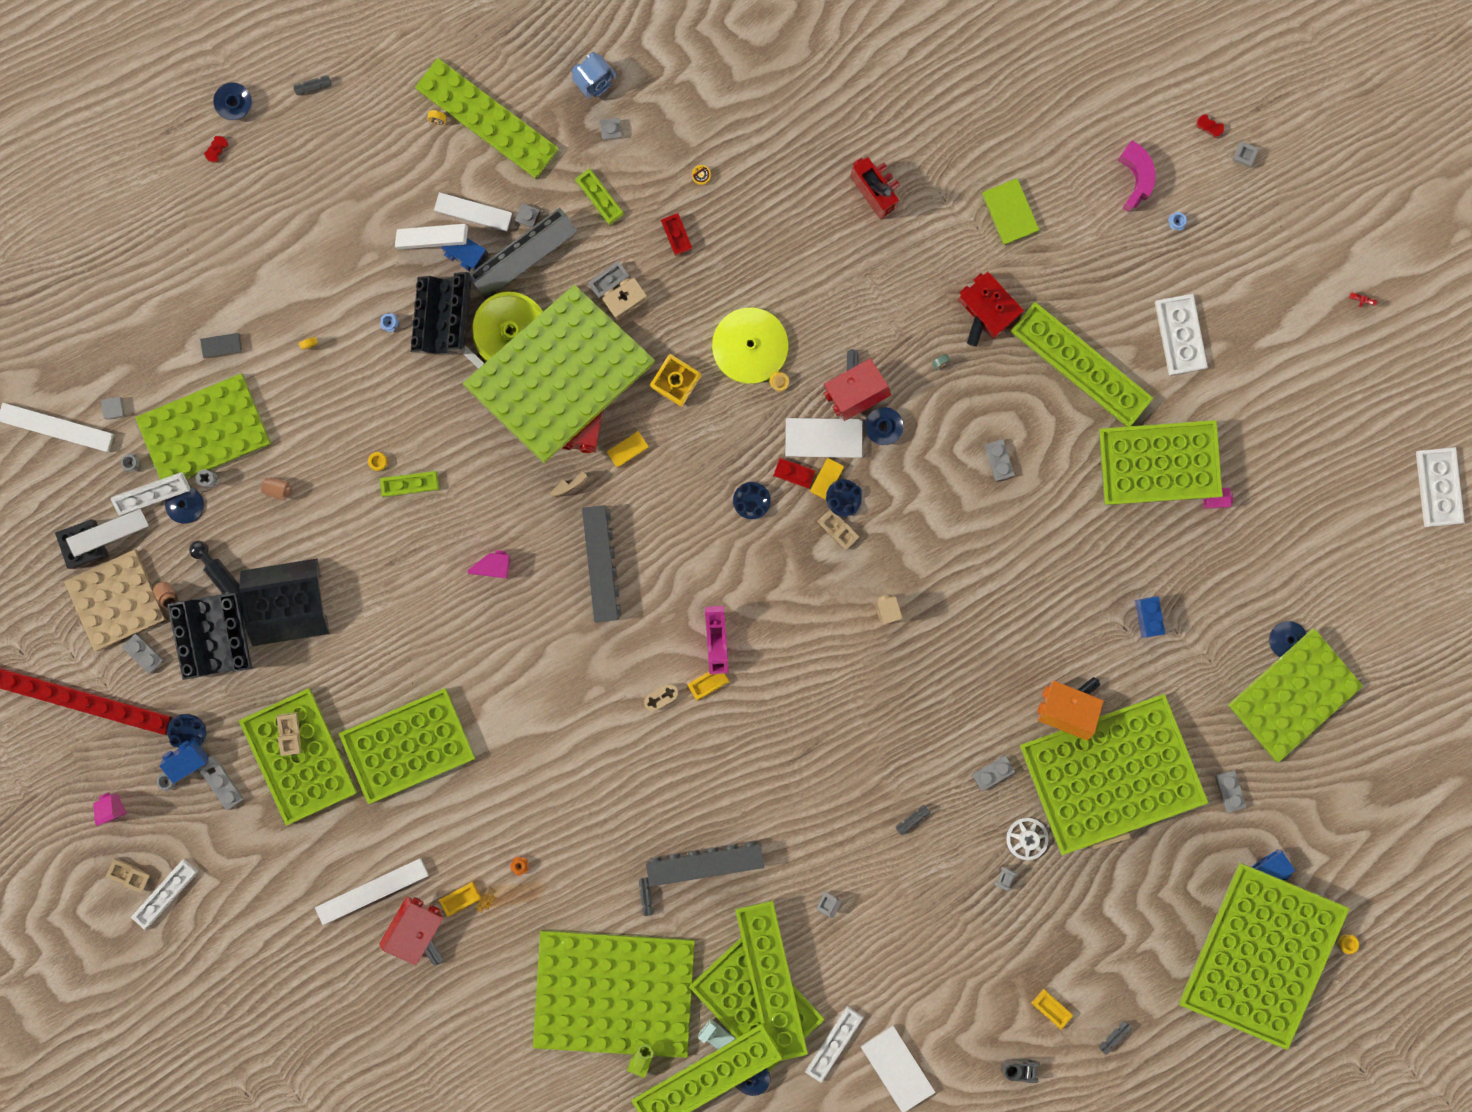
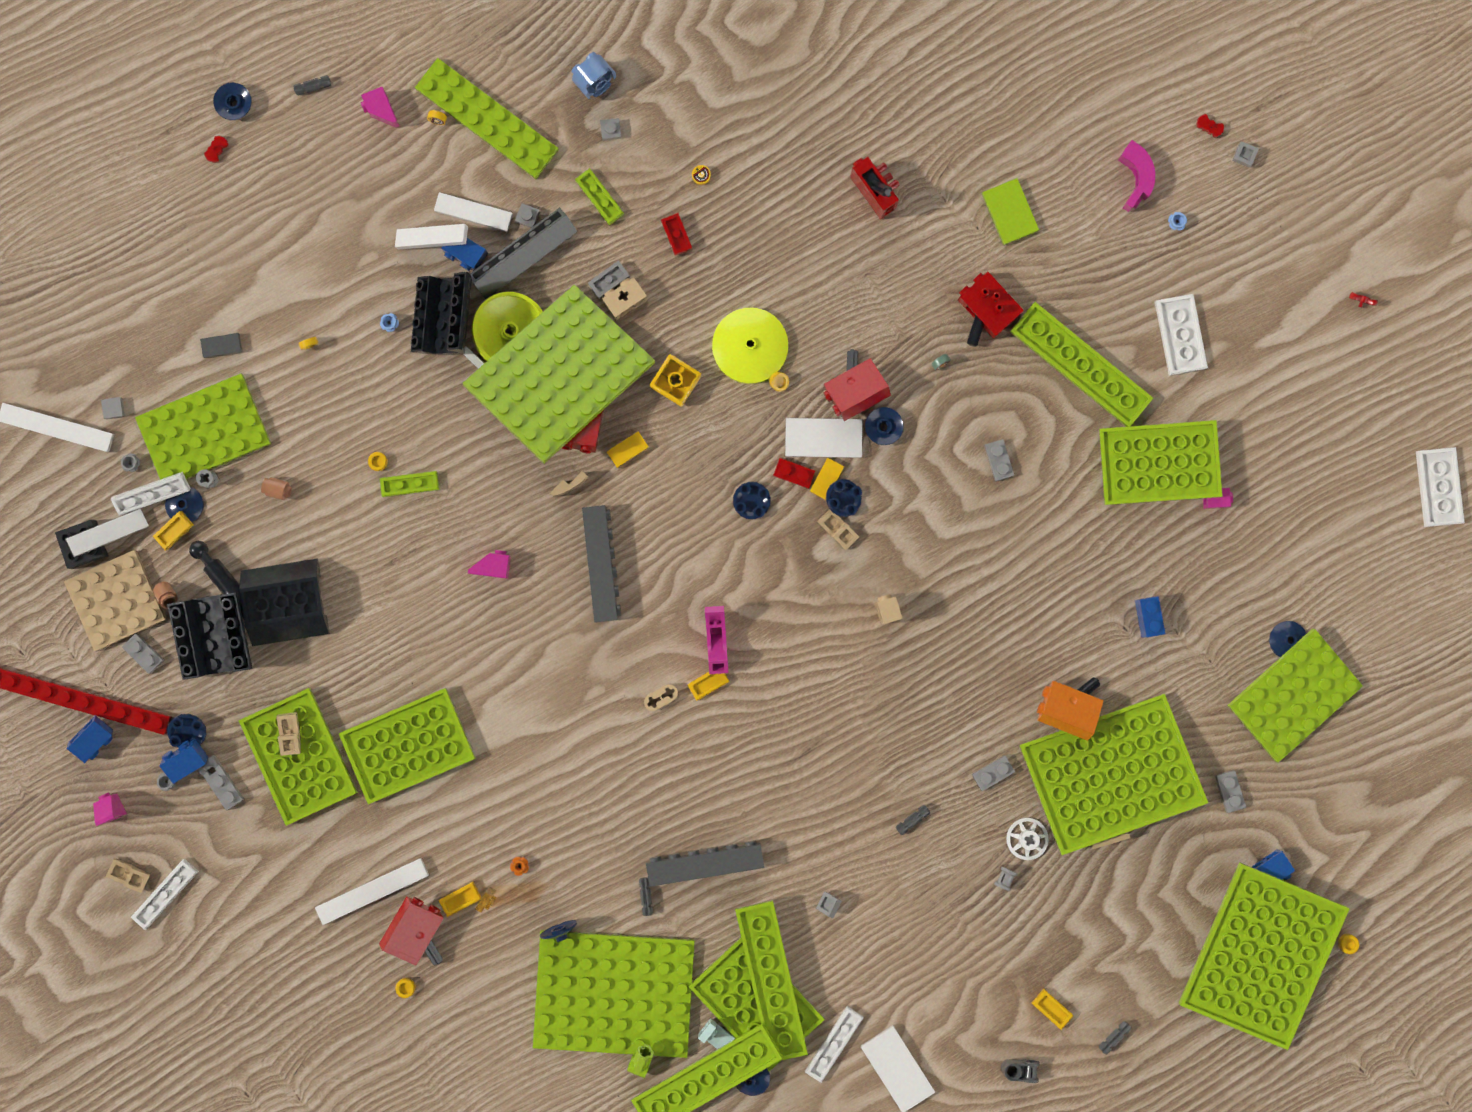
none -> blue brick [66,715,113,763]
none -> yellow tile [153,511,194,551]
none -> dark pink slope [360,87,400,128]
none -> yellow tile [395,977,416,998]
none -> dark blue dish [540,920,577,942]

